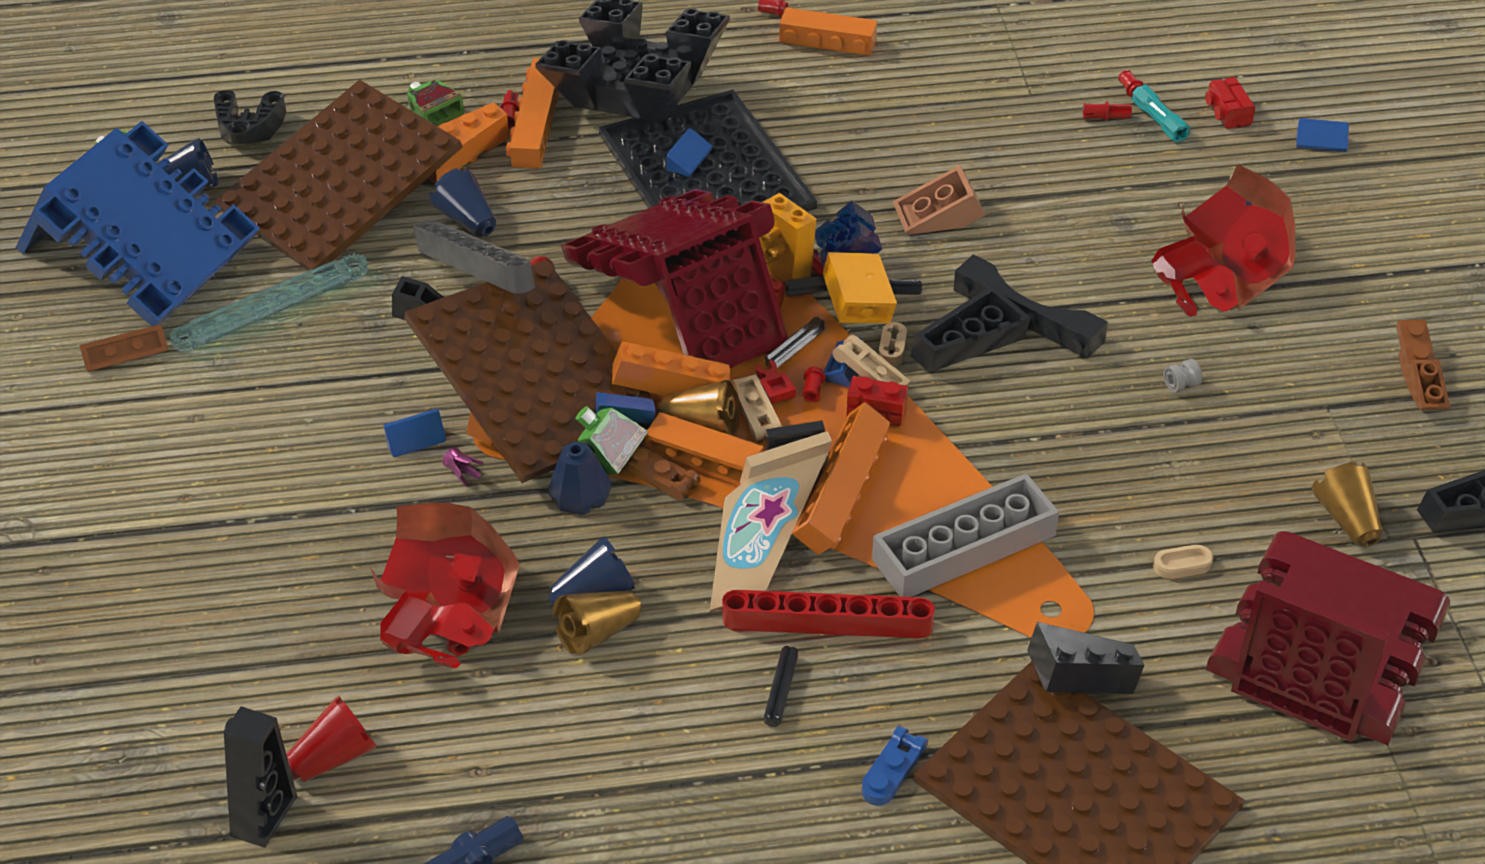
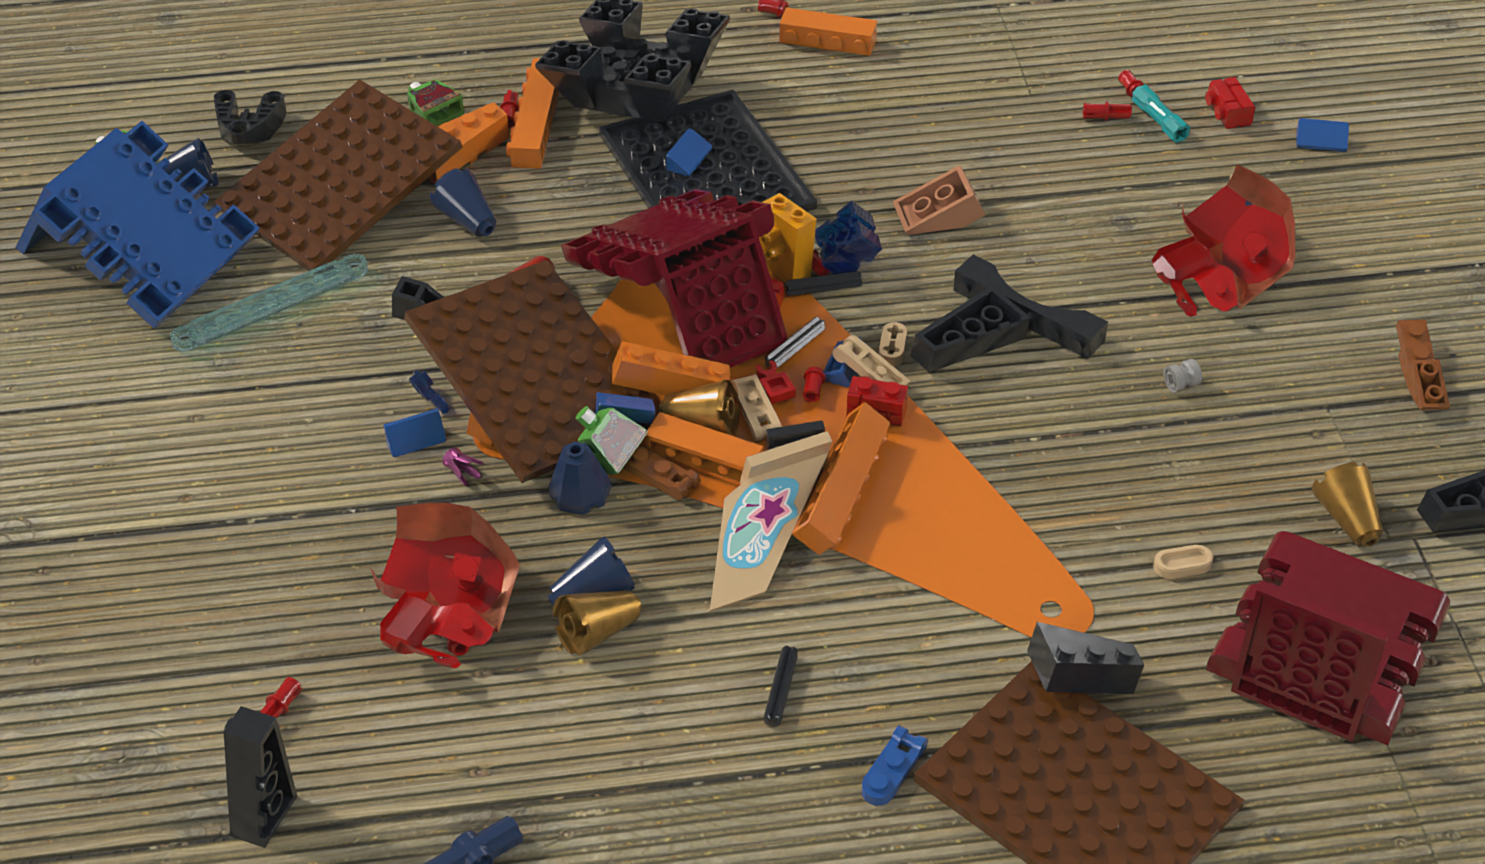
dark orange plate [79,324,169,372] -> none
red cone [286,696,377,782] -> none
dark grey beam [413,220,535,293] -> none
red beam [722,590,935,638] -> none
light orange piece [823,252,922,324] -> none
light grey brick [872,473,1059,597] -> none
none -> red axle [260,677,302,718]
none -> clear blue plate [409,370,451,414]

